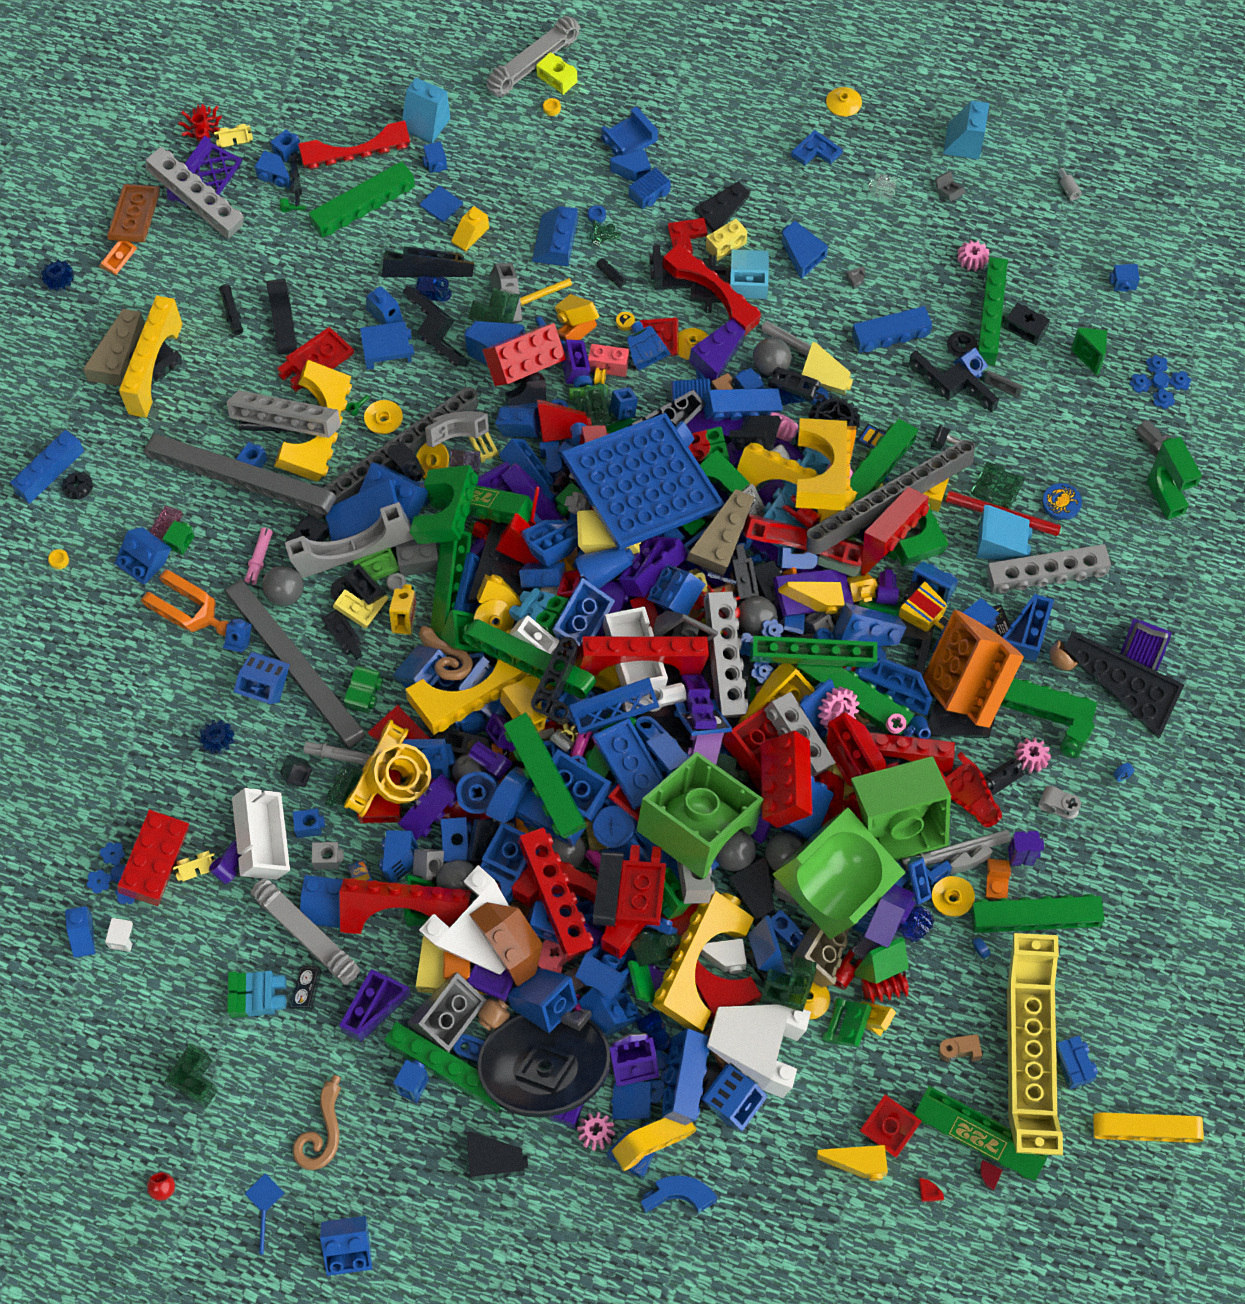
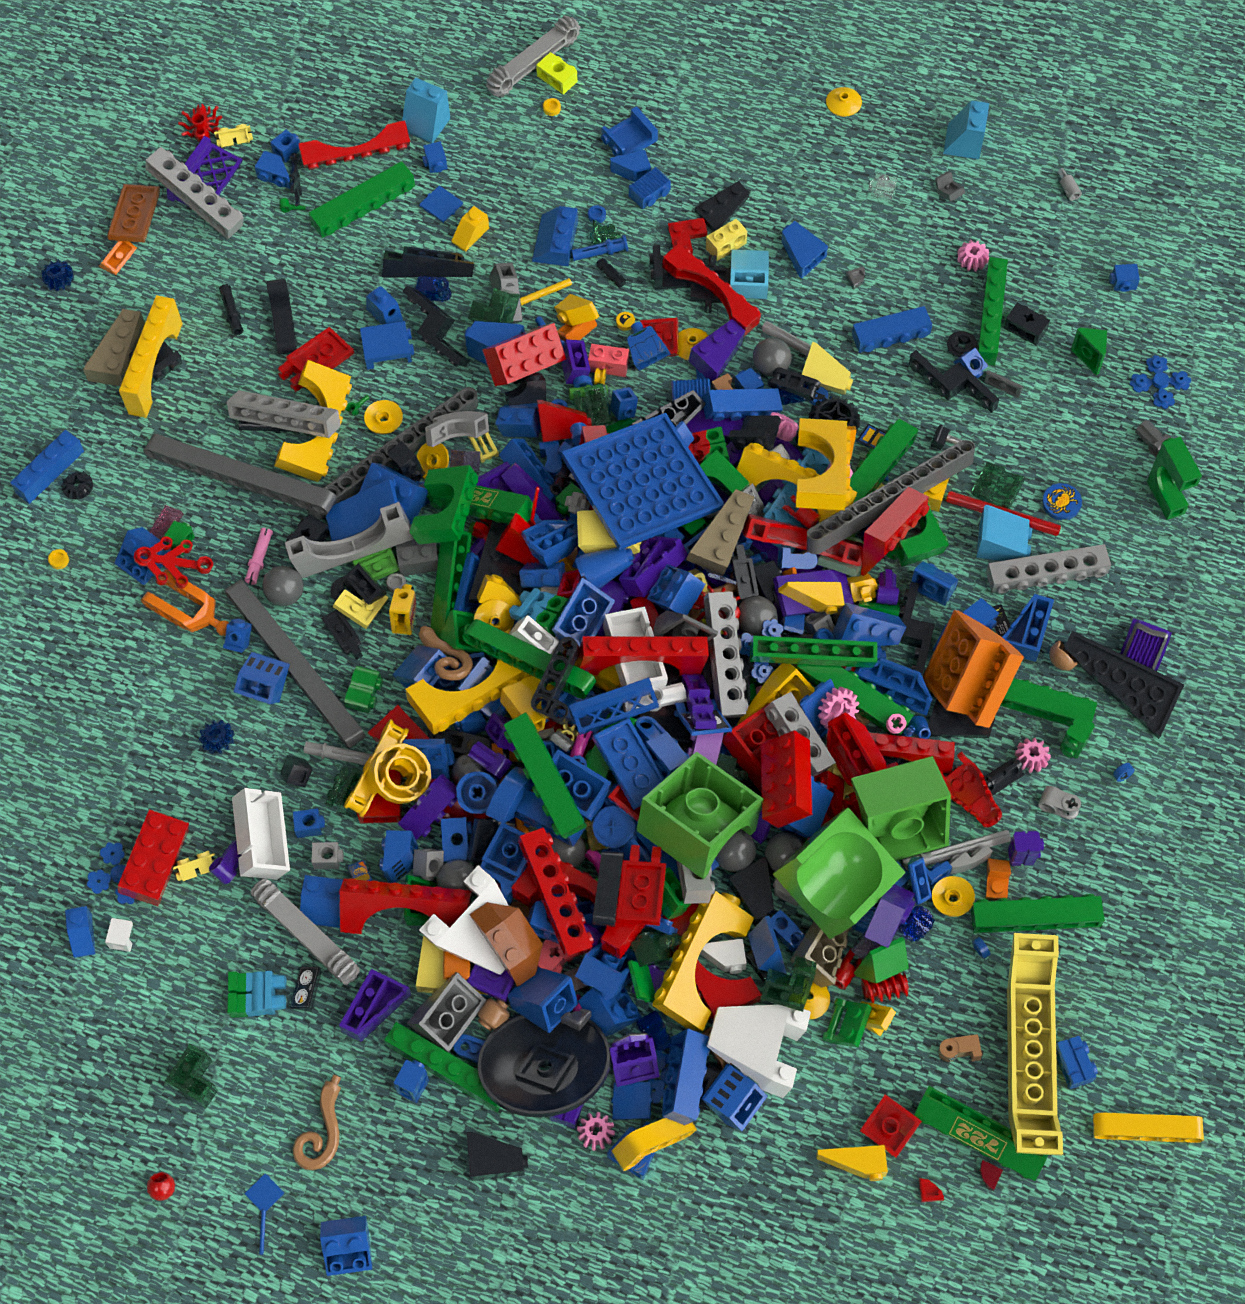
blue brick [236,442,268,468] -> none
blue arch [641,1176,717,1213] -> none
blue plate [791,130,843,166] -> none
torso [899,582,949,631] -> none
none -> red plant [134,536,213,589]
none -> blue pin [571,235,629,262]

